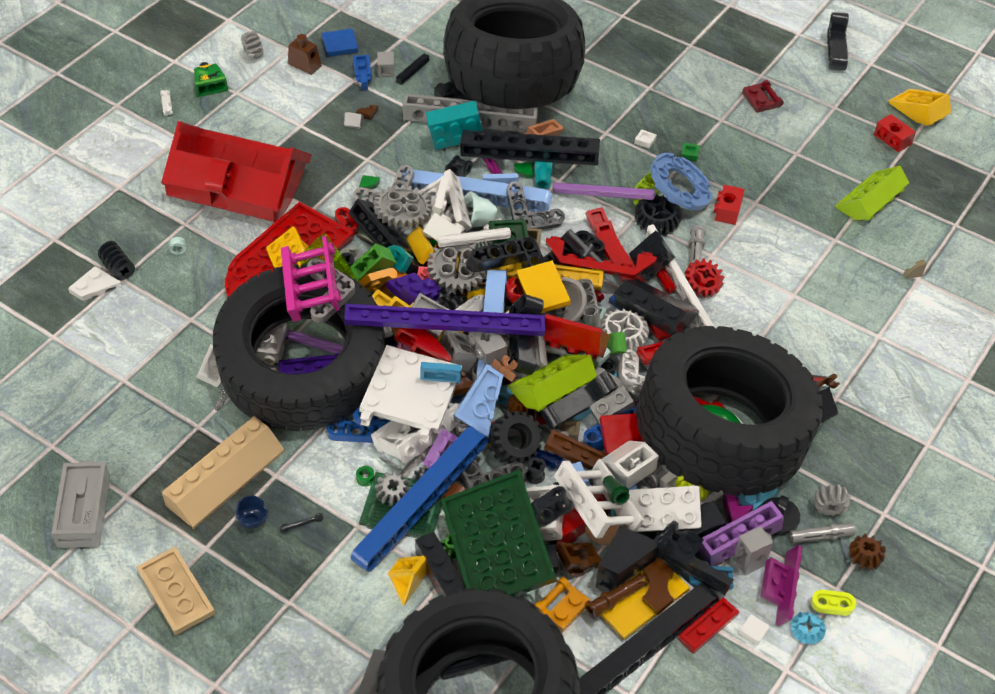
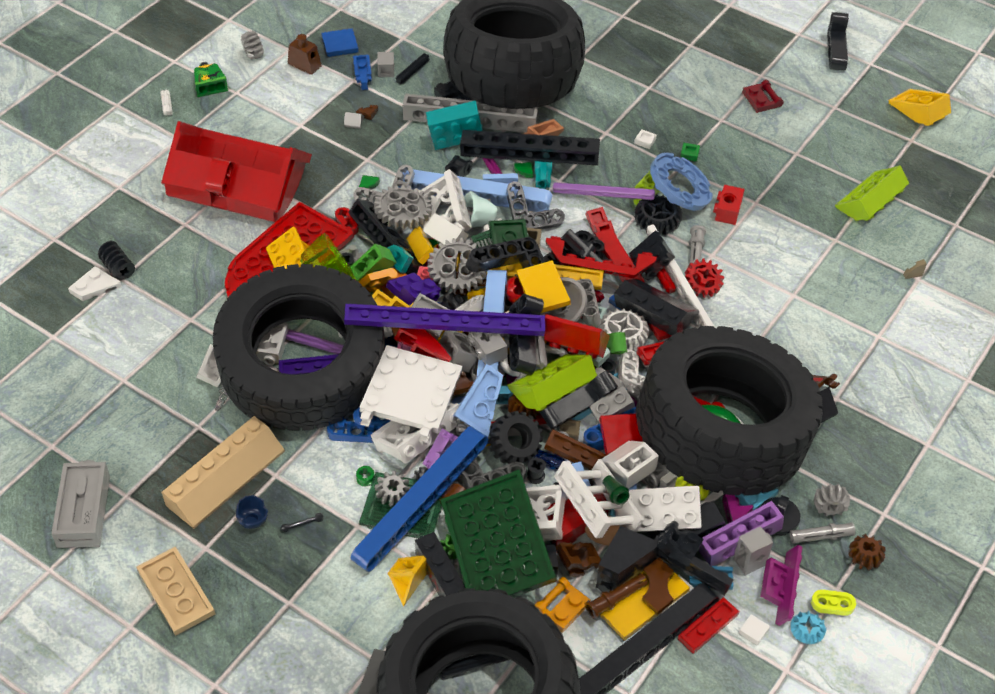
light aqua bush [169,237,186,255] -> none
dark pink fence [281,236,341,322] -> none
light grey beam [307,258,355,323] -> none
dark azure tile [420,362,462,383] -> none
white plate [429,176,450,221] -> none
white axle [437,227,511,247] -> none
nougat tile [491,355,518,382] -> none
black piece [531,486,574,525] -> none
red brick [874,114,916,152] -> none

